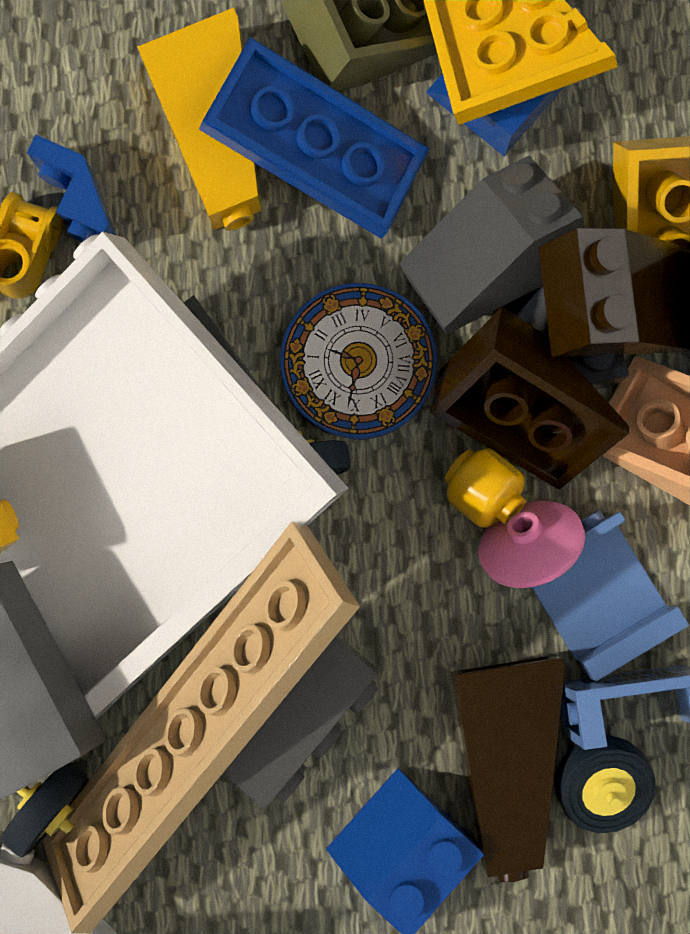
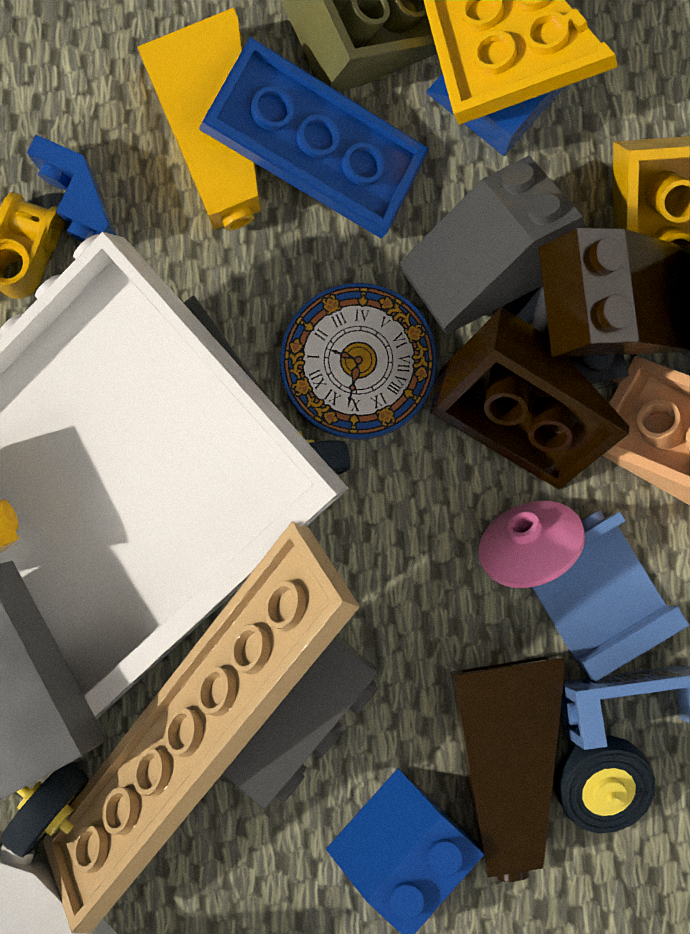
yellow head [445,448,526,528] -> none

